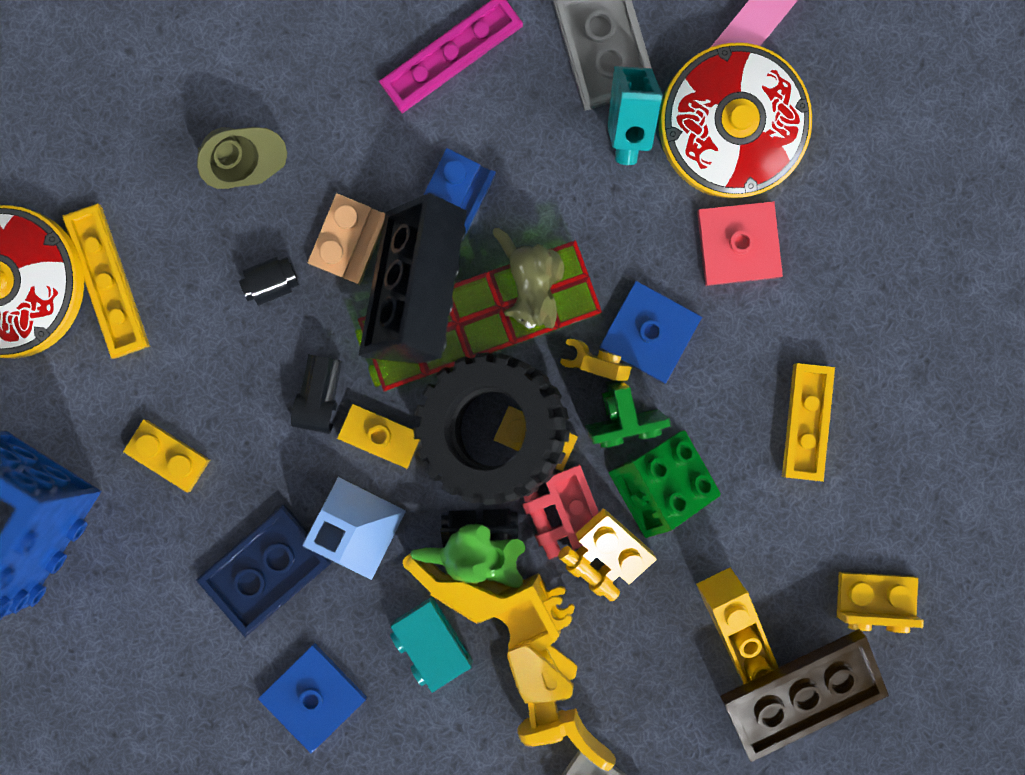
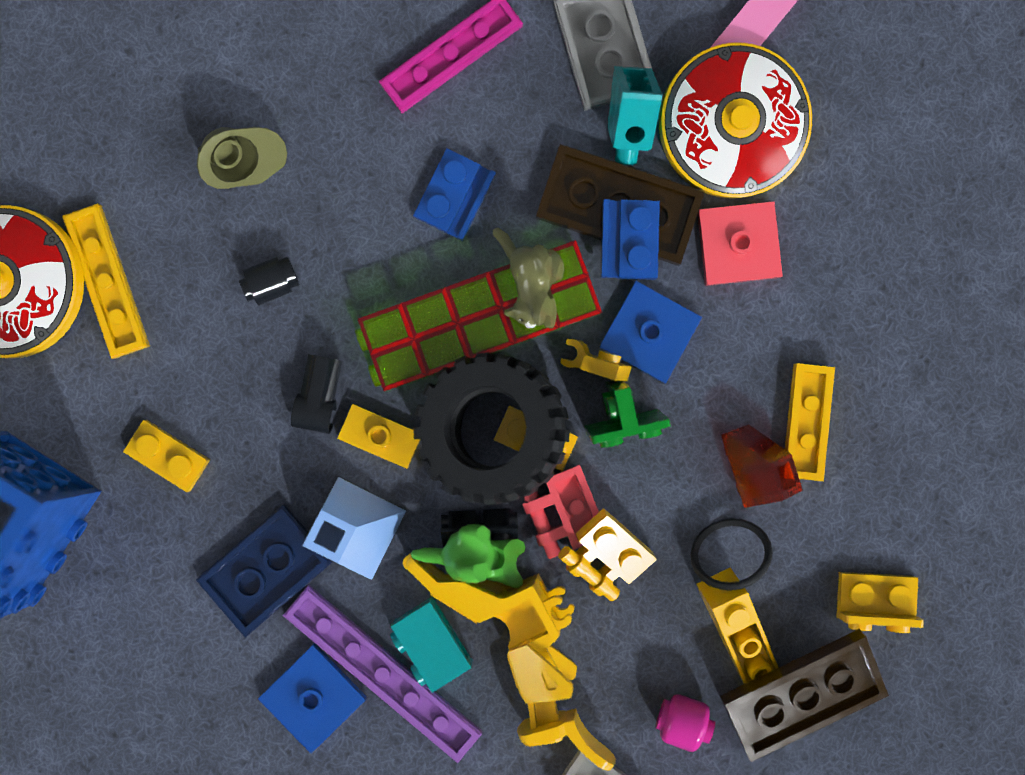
light nougat plate [308,193,385,285] -> none
black slope [358,193,467,364] -> none
green bracket [608,430,720,538] -> none
none -> medium lavender tile [283,585,483,763]
none -> dark brown plate [536,144,705,266]
none -> blue plate [600,199,660,280]
none -> dark pink head [655,694,716,752]
none -> black tyre [690,519,773,590]
none -> clear red slope [721,424,803,508]

